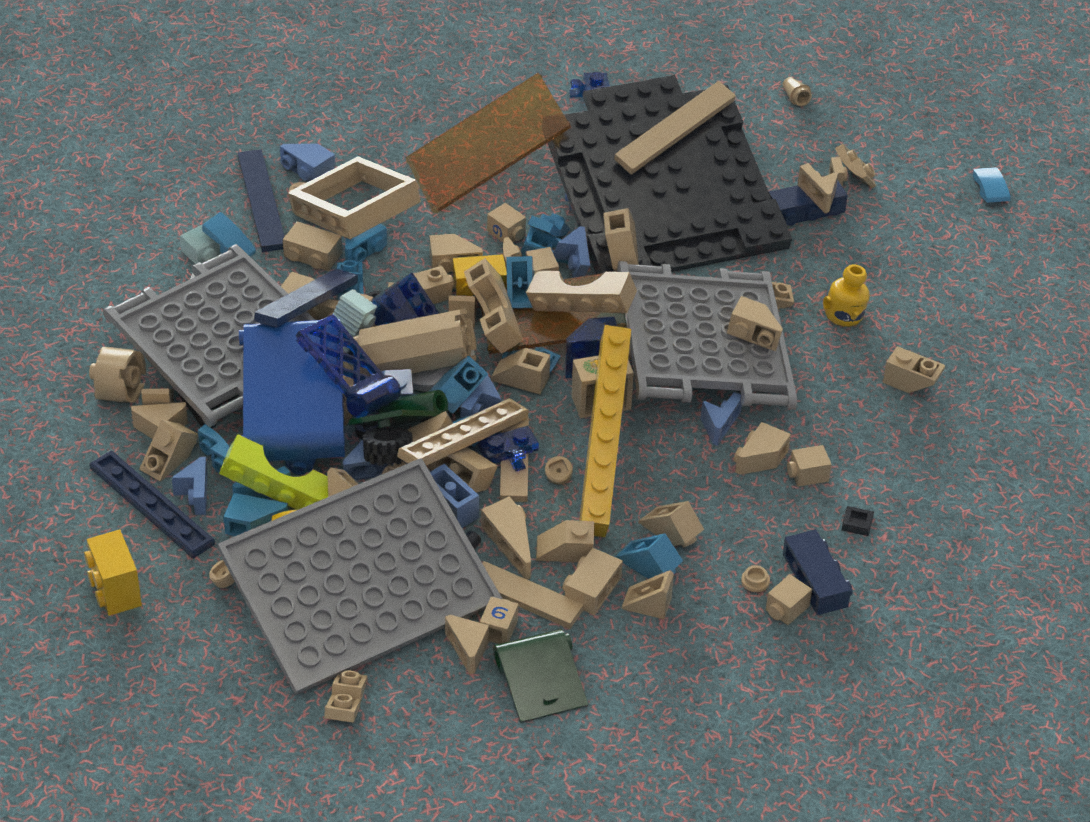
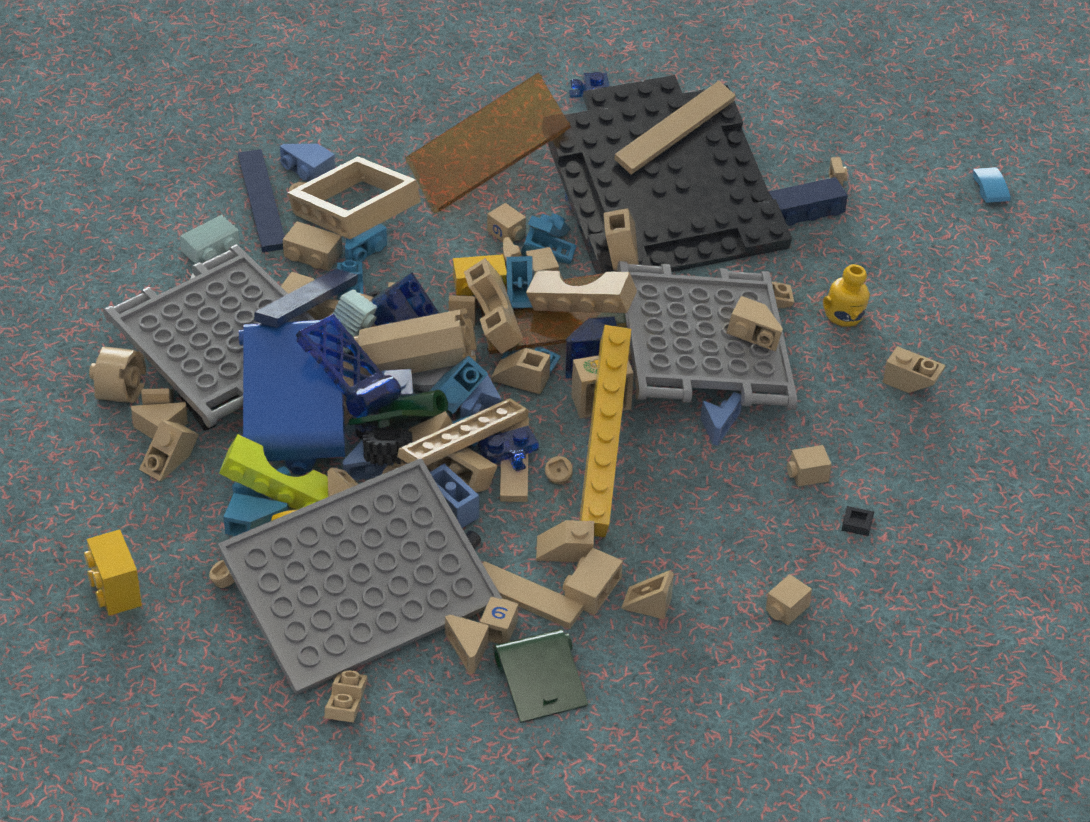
dark blue tile [89,450,215,559] -> none
medium blue slope [172,457,208,515] -> none
dark azure slope [198,424,230,473] -> none
dark azure slope [202,212,256,257] -> none
tan brick [414,266,455,307] -> none
tan slope [429,234,483,273] -> none
tan slope [481,496,531,580] -> none
medium blue slope [553,226,590,281] -> none
dark azure slope [615,533,683,579] -> none
tan slope [638,501,704,547] -> none
tan slope [734,422,791,475] -> none
tan plate [741,565,770,592] -> none
tan cone [783,77,812,106] -> none
dark blue brick [783,529,853,615] -> none
tan slope [798,163,838,213] -> none
tan slope [835,144,876,188] -> none

